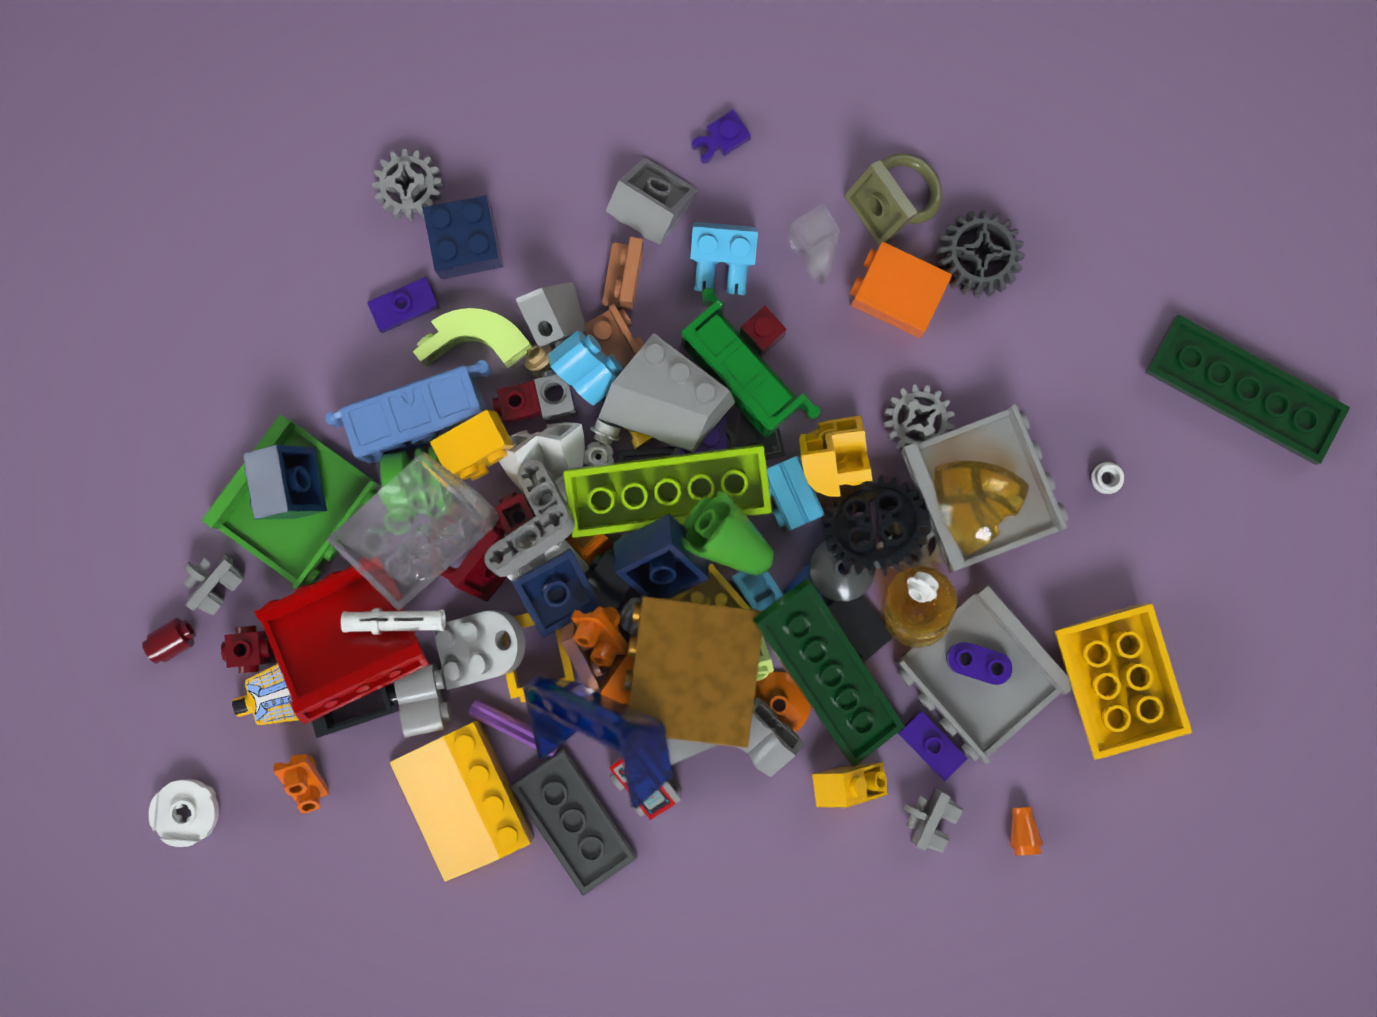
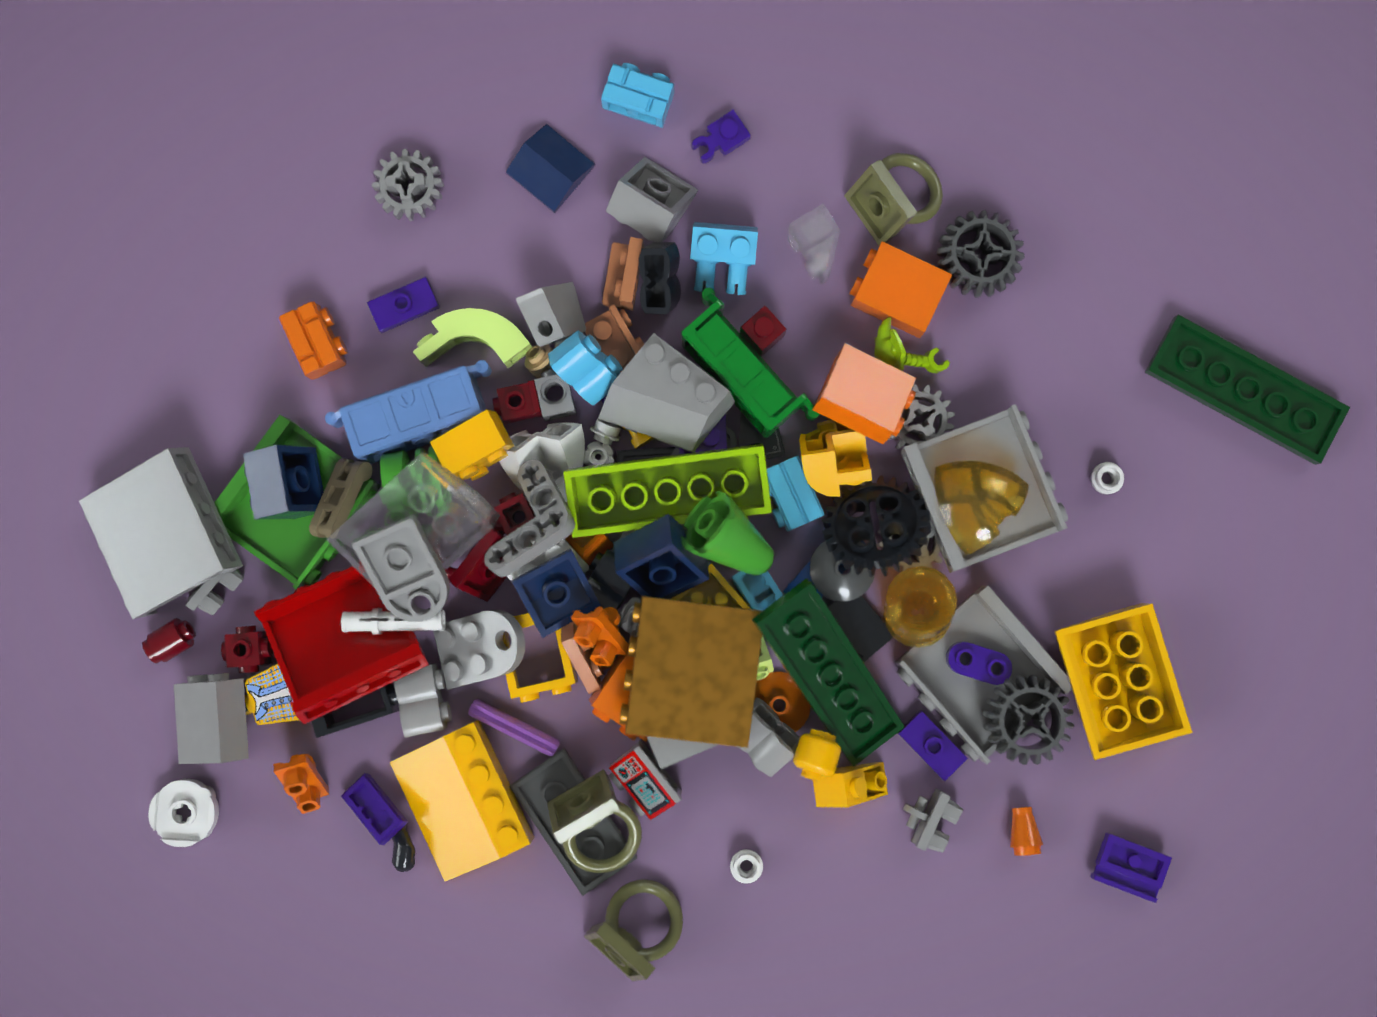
dark blue brick [423,195,504,280] -> none
clear blue windscreen [523,676,673,809] -> none
white plate [907,572,939,603] -> none
none -> panel [79,447,243,619]
none -> light grey brick [174,673,249,764]
none -> orange brick [279,301,348,380]
none -> dark tan plate [309,458,373,541]
none -> dark purple plate [341,773,408,845]
none -> light grey plate [351,514,450,622]
none -> black arm [392,826,415,872]
none -> dark blue slope [506,124,595,213]
none -> olive tile [547,769,642,873]
none -> olive tile [584,879,683,981]
none -> medium azure brick [601,63,674,128]
none -> black brick [639,242,681,314]
none -> white plate [730,849,763,883]
none -> yellow head [793,729,841,782]
none -> brick [812,343,916,444]
none -> lime piece [874,317,950,374]
none -> dark grey gear [983,675,1075,765]
none -> dark purple plate [1090,832,1172,903]

